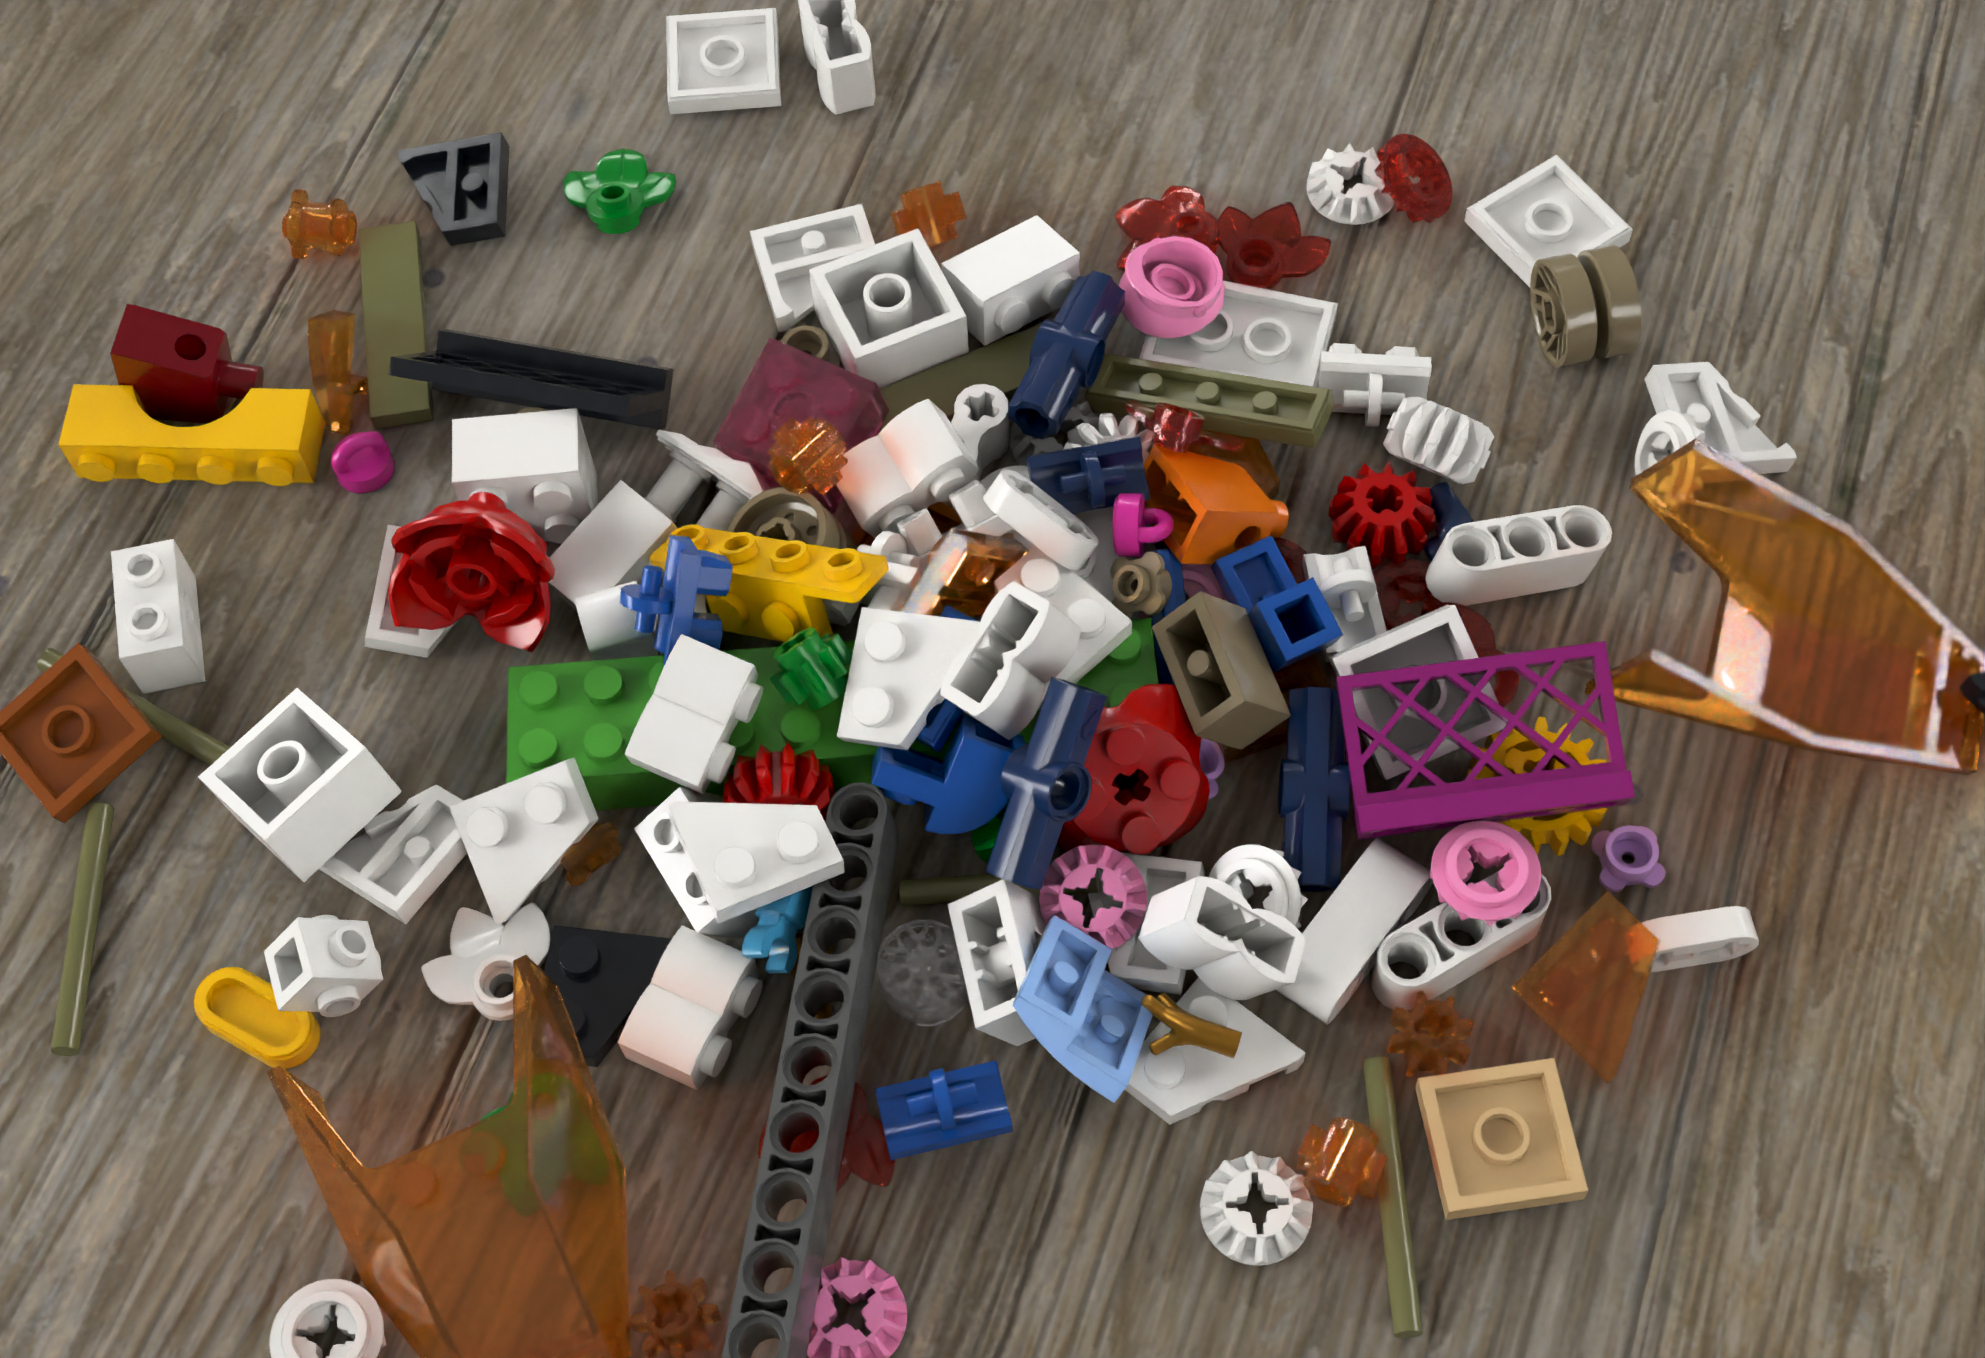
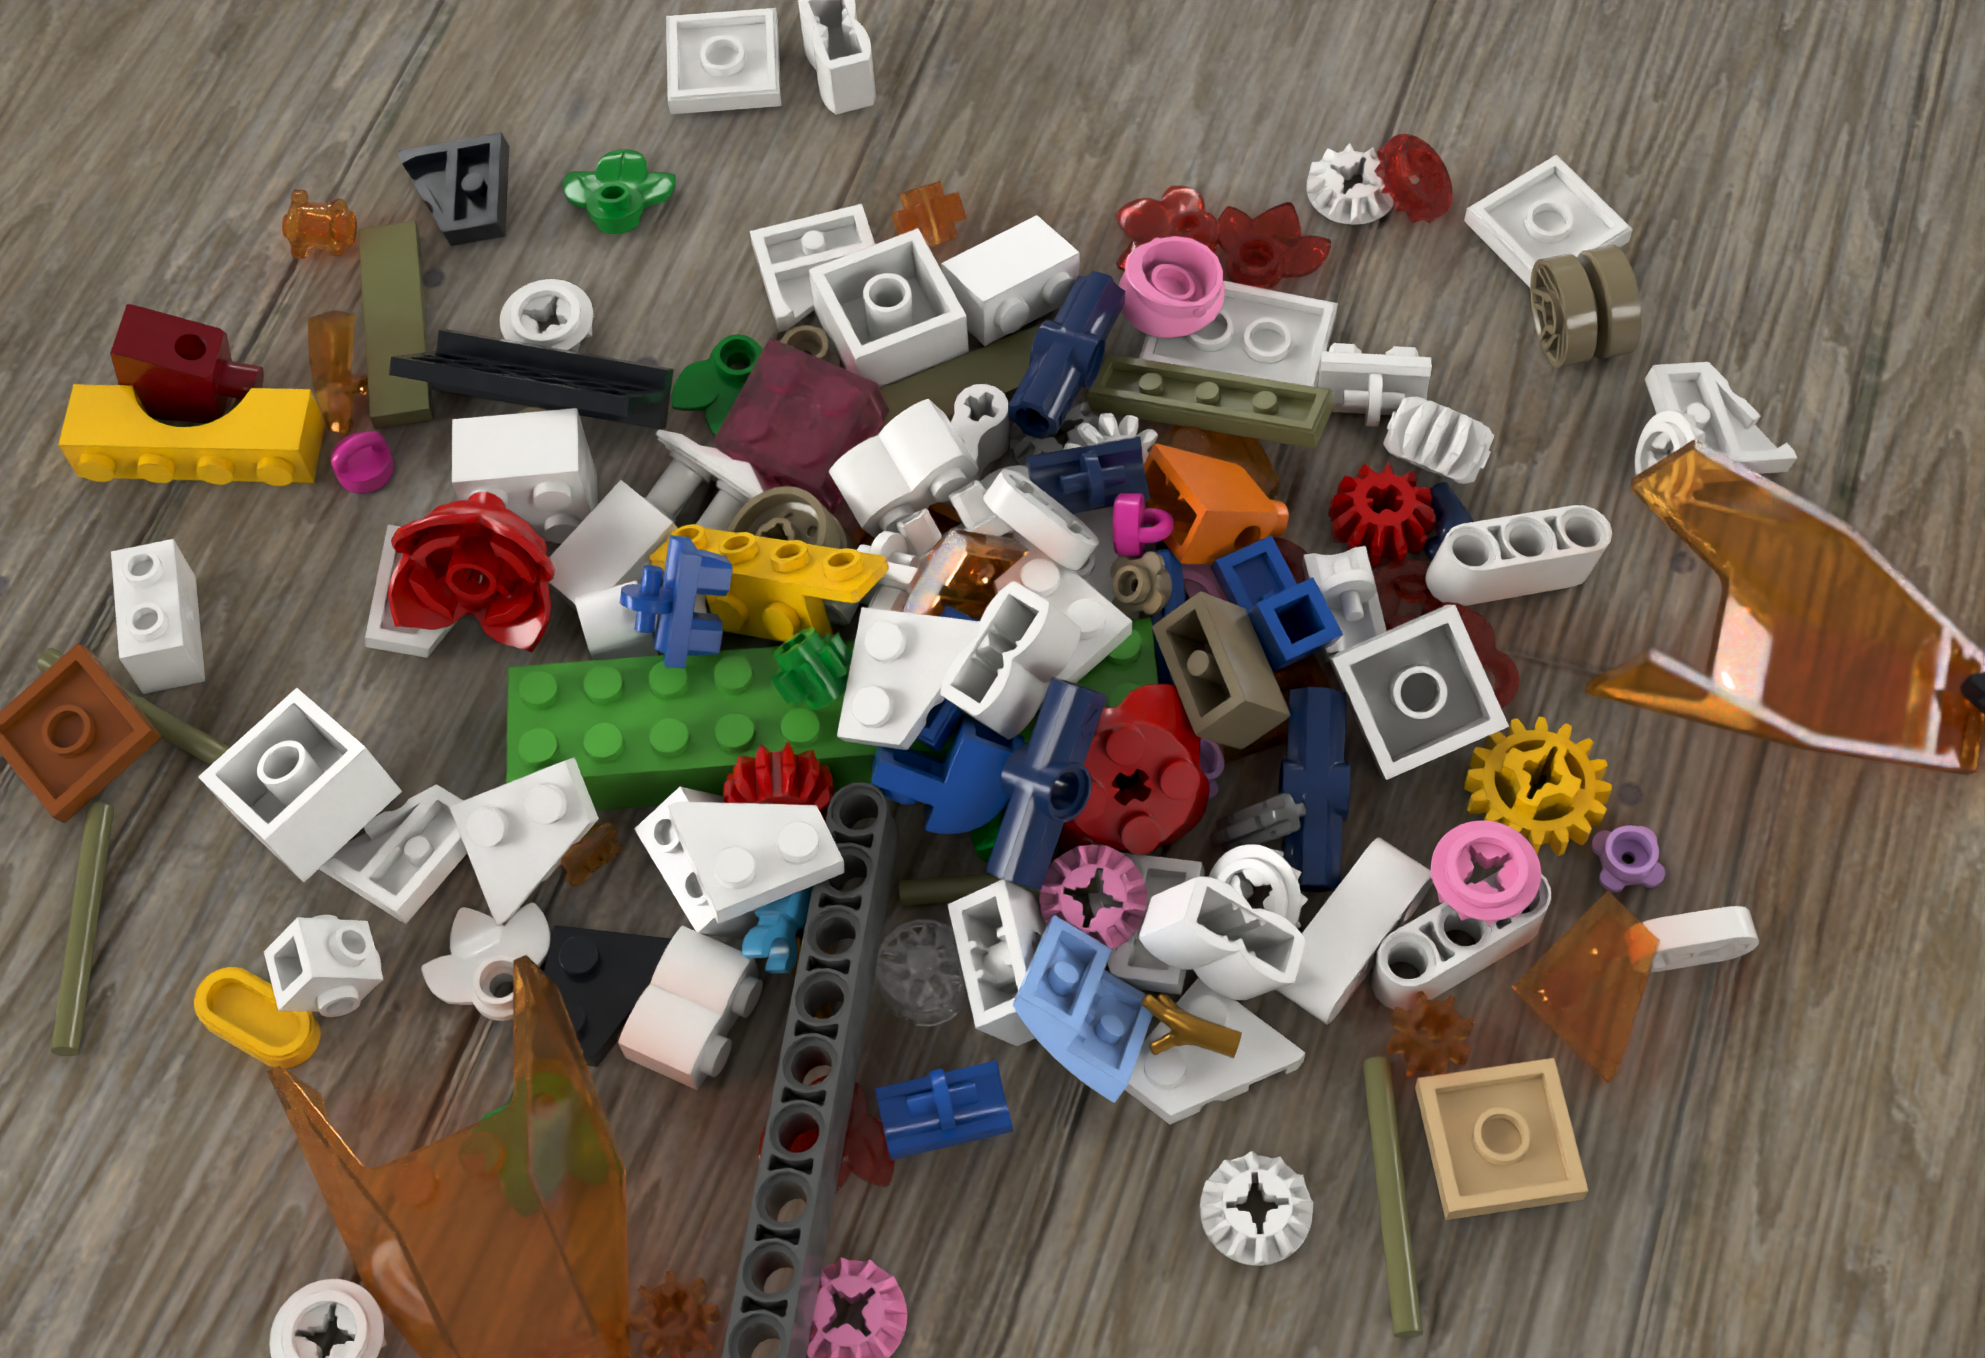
white brick [625,634,763,794] -> none
clear orange gear [768,417,848,495] -> none
clear red plate [1124,401,1244,453] -> none
clear orange gear [1296,1117,1388,1207] -> none
magenta fence [1336,641,1635,840] -> none
none -> white gear [500,279,595,352]
none -> green plate [671,334,791,445]
none -> dark grey axle [1210,793,1306,853]

